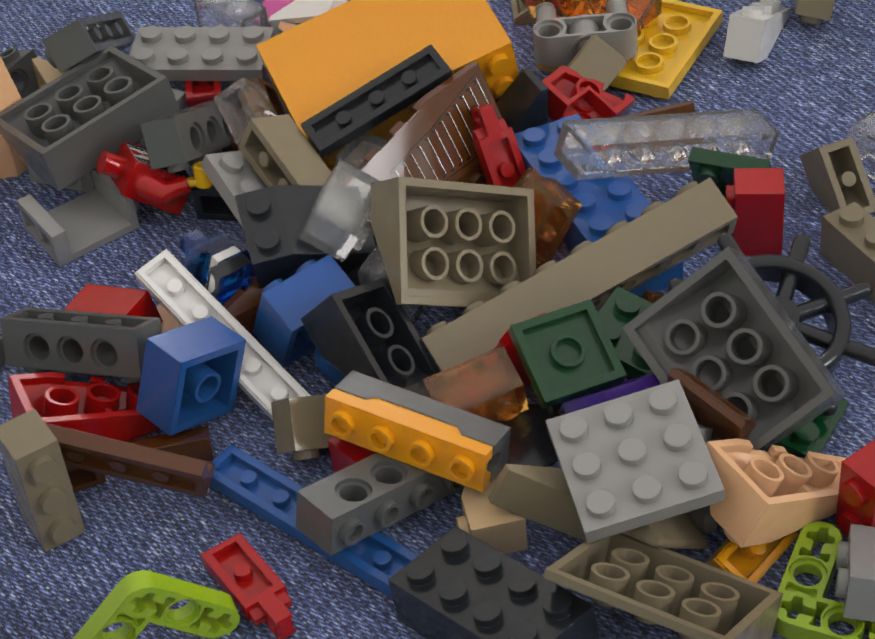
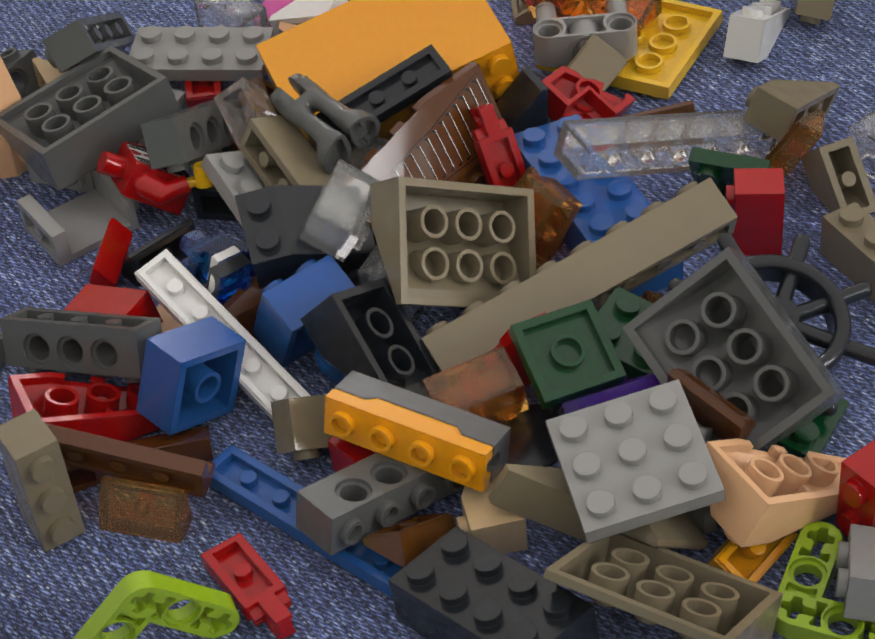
none -> red slope [89,218,133,287]
none -> clear orange slope [99,476,193,543]
none -> black slope [122,218,198,287]
none -> dark grey piece [270,73,381,174]
none -> reddish brown slope [363,512,455,567]
none -> dark tan slope [743,79,841,142]
none -> clear orange slope [764,109,825,178]

